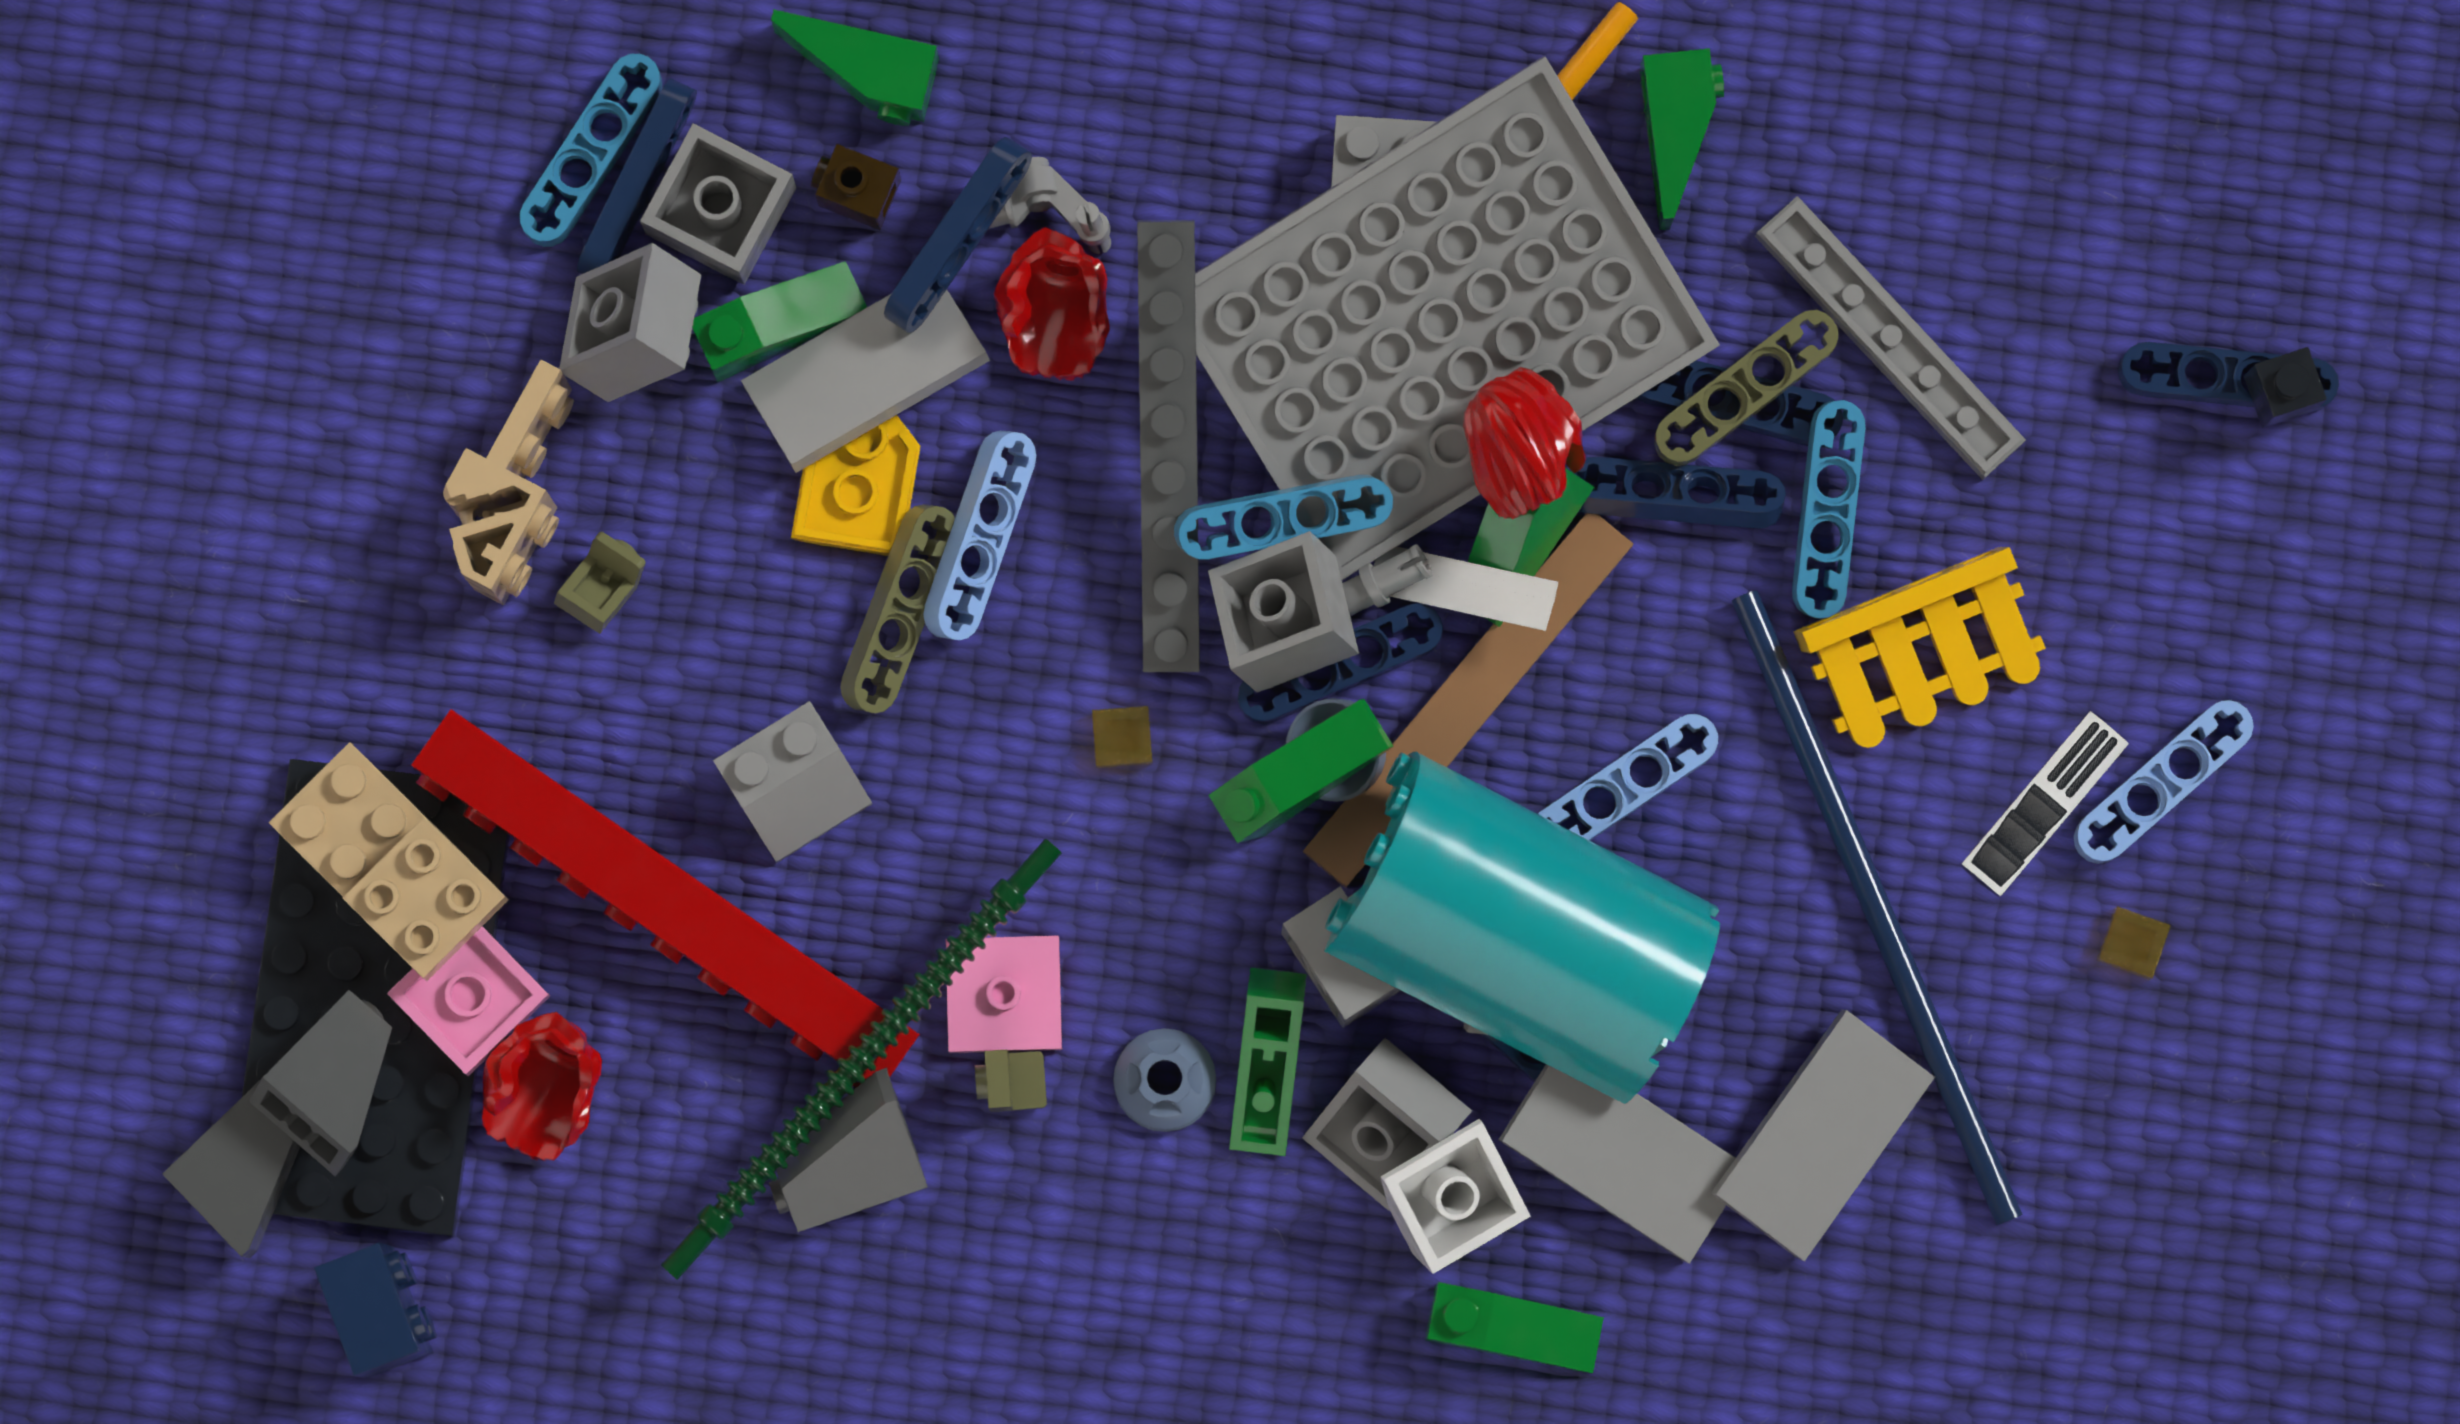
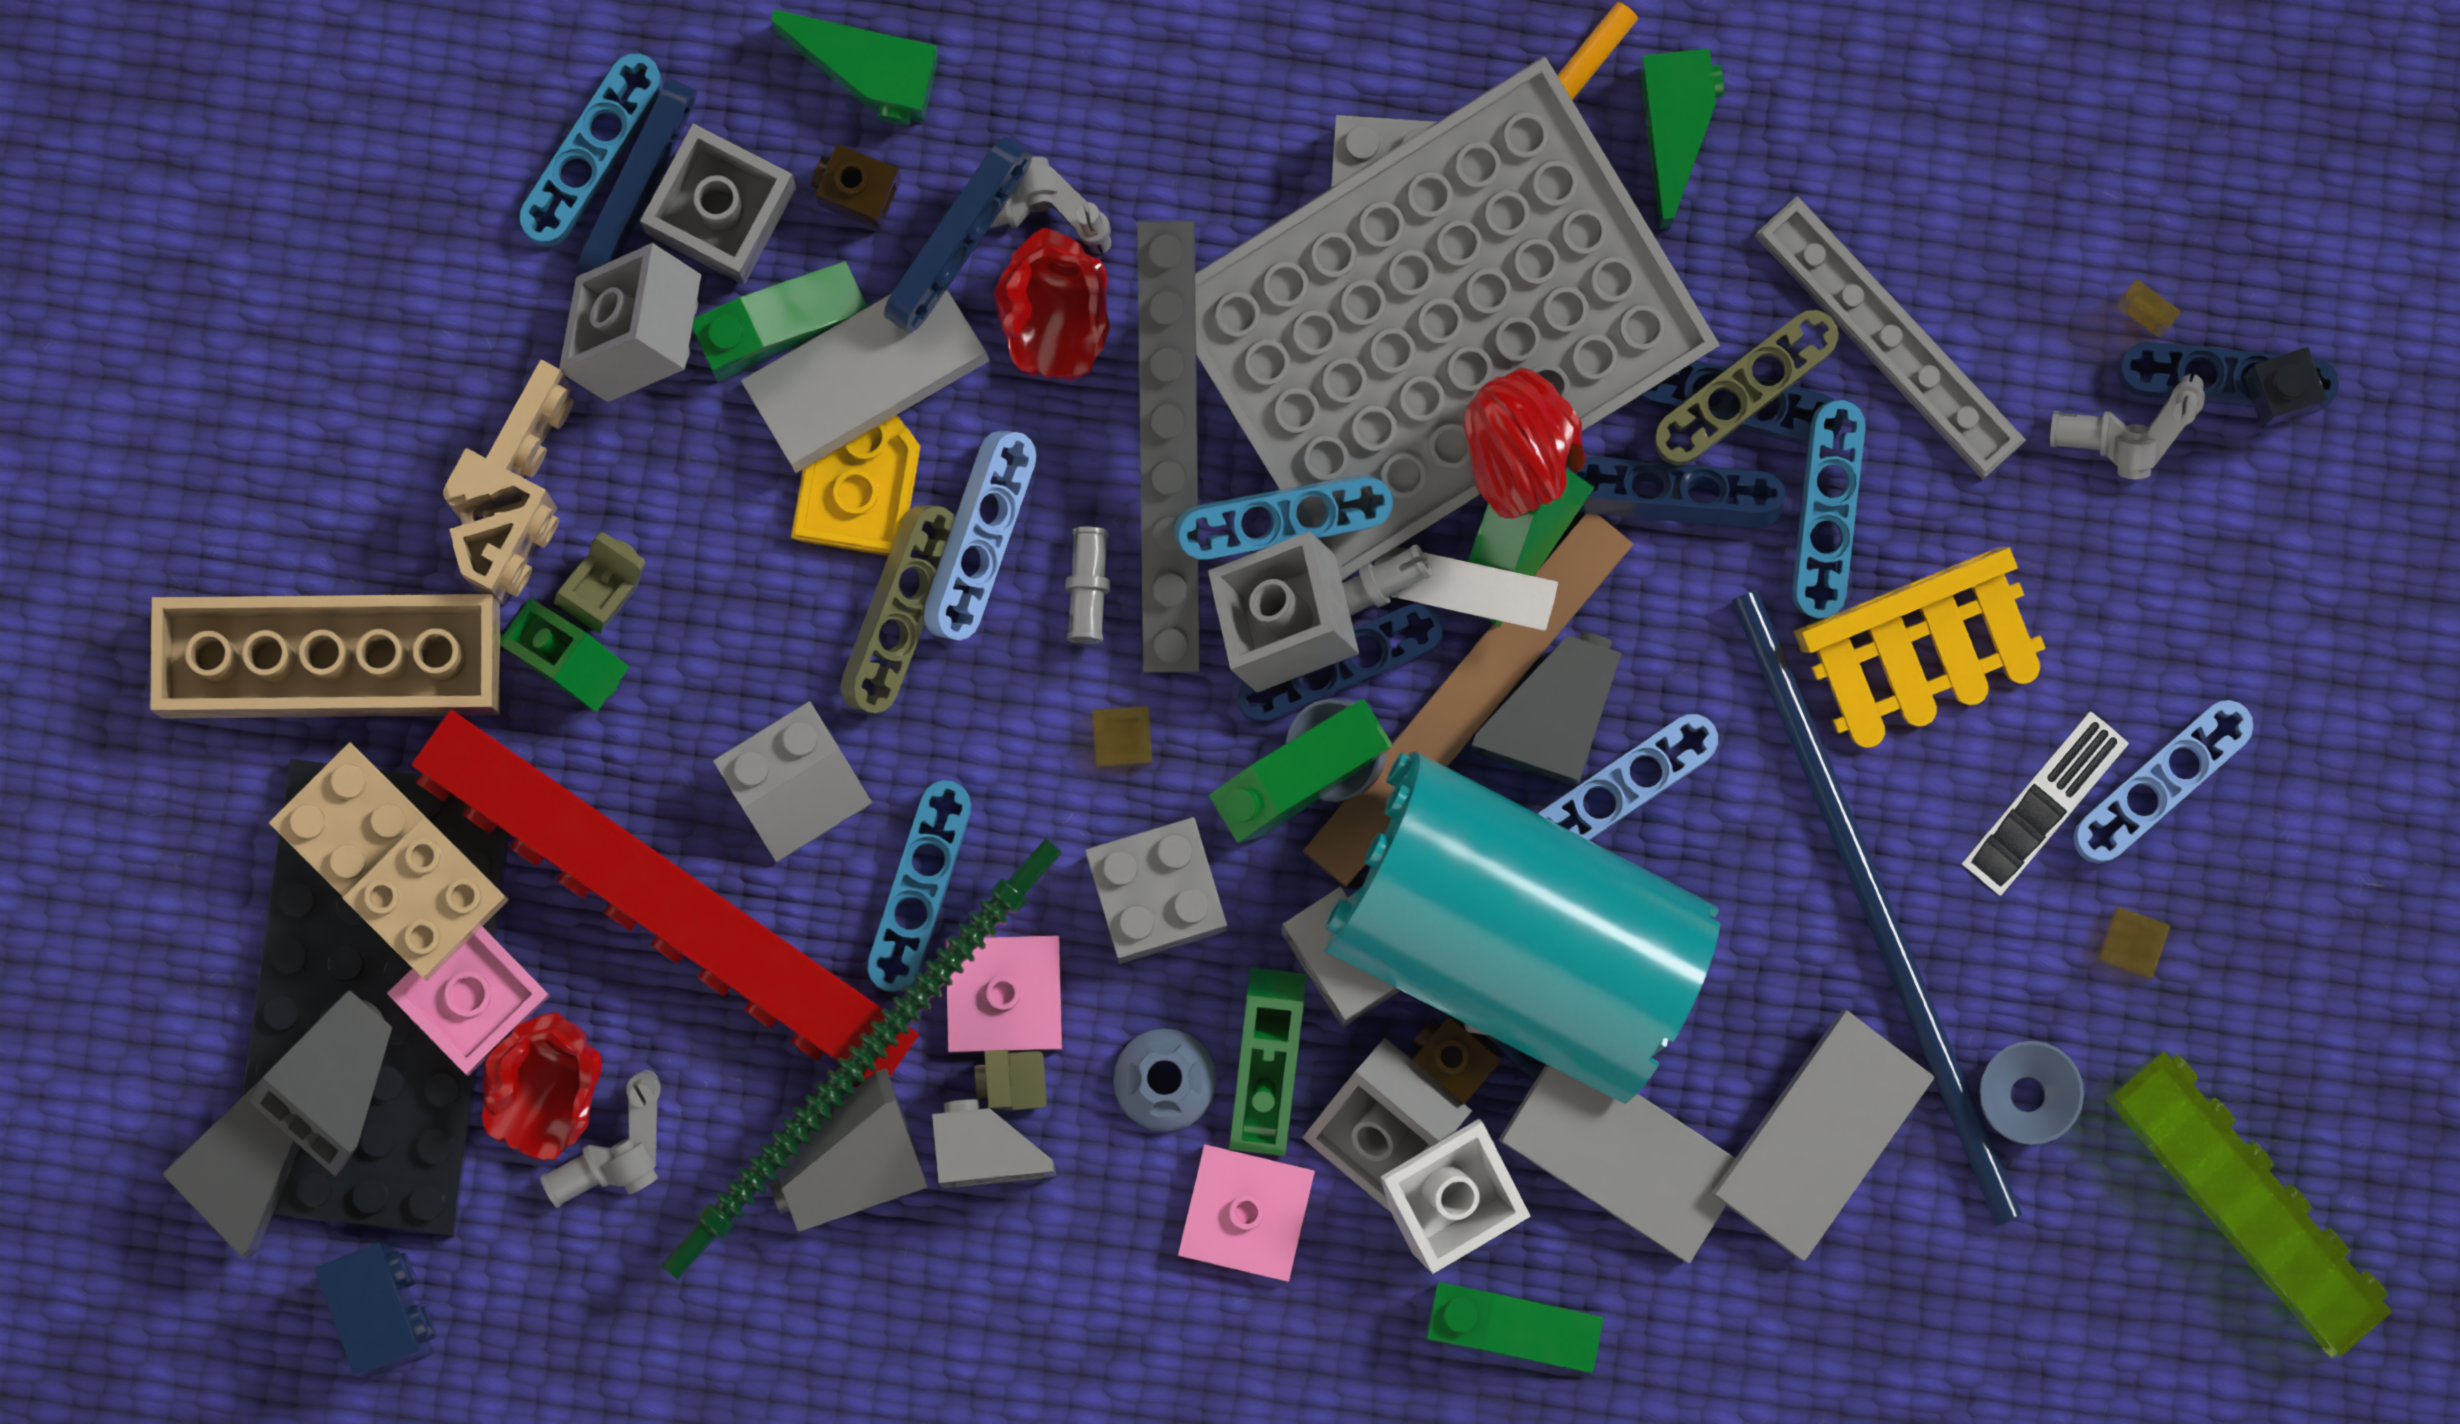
none -> tan brick [150,594,500,718]
none -> green slope [500,598,630,712]
none -> light grey pin [540,1070,661,1208]
none -> dark azure beam [867,780,972,994]
none -> light grey slope [932,1099,1056,1189]
none -> light grey pin [1065,527,1110,644]
none -> light grey brick [1085,817,1227,964]
none -> bright pink plate [1178,1144,1315,1282]
none -> dark brown brick [1412,1016,1502,1104]
none -> dark grey slope [1469,631,1622,787]
none -> sand blue piece [1979,1041,2084,1145]
none -> light grey pin [2050,374,2205,479]
none -> clear neon green brick [2105,1051,2392,1358]
none -> clear yellow tile [2116,279,2182,337]

